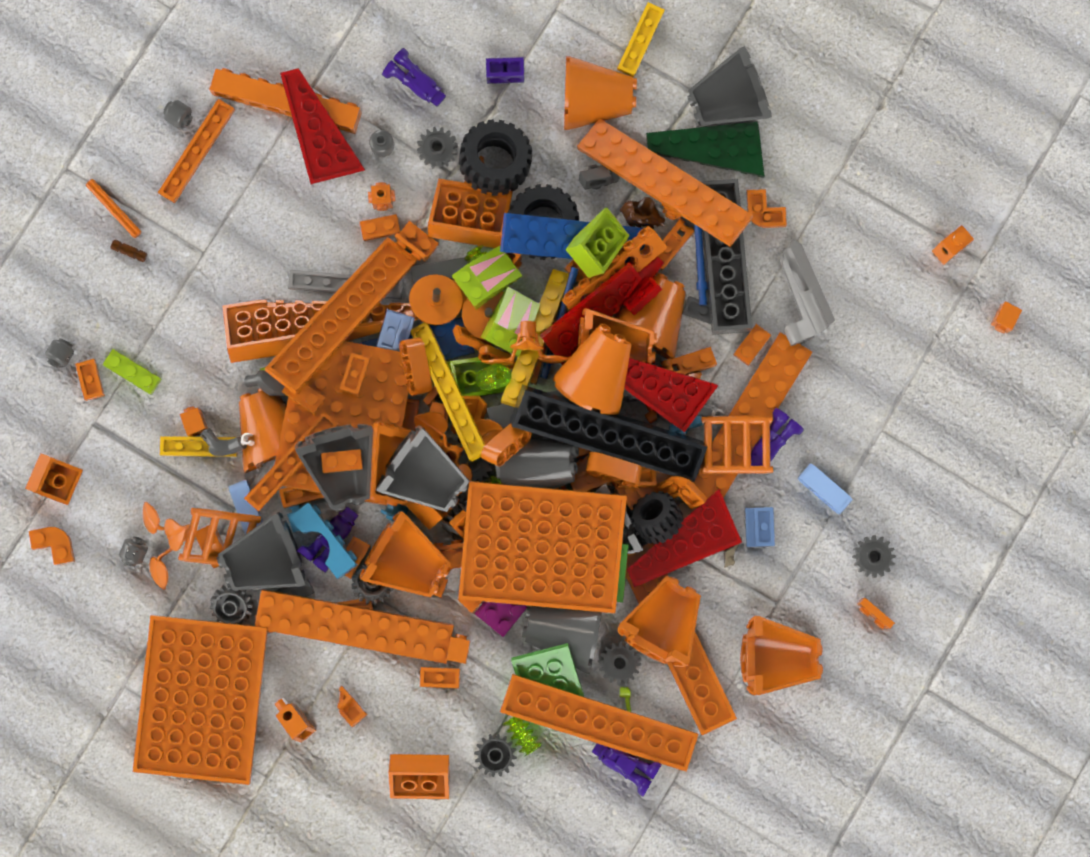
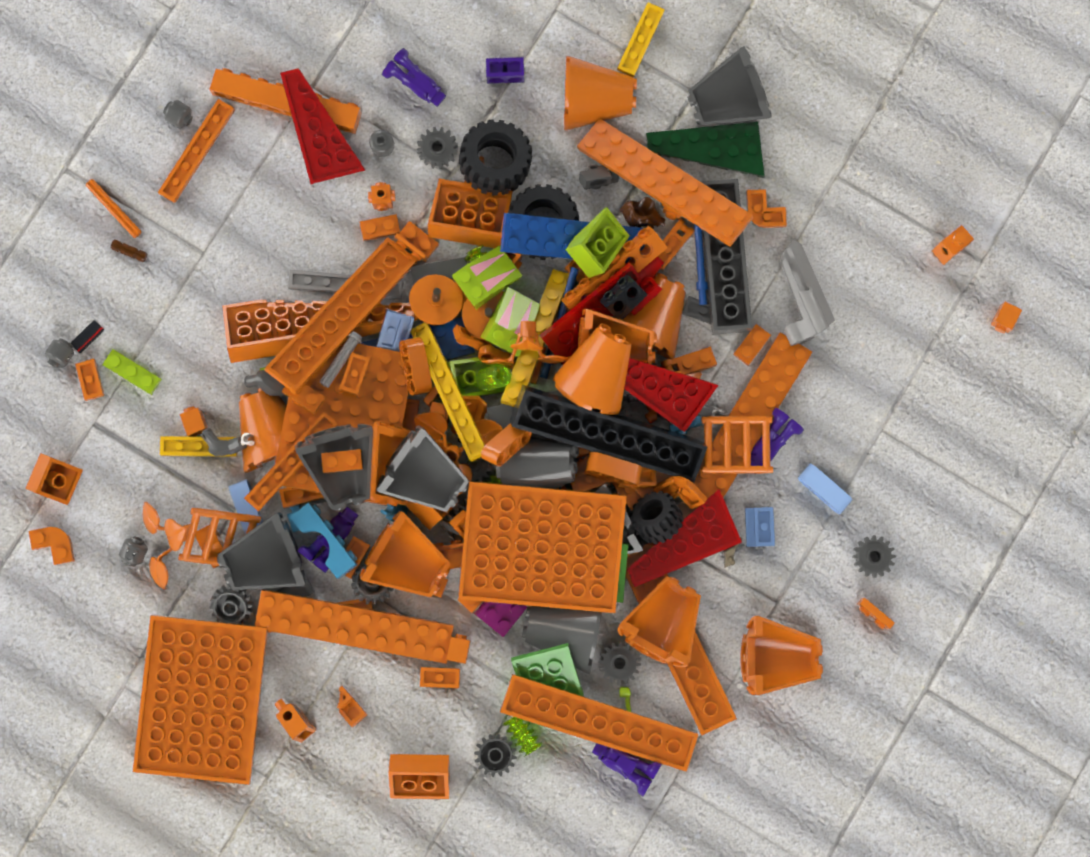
none -> black sticker [71,320,104,353]
none -> light grey axle [320,331,362,388]
none -> black brick [600,274,648,320]

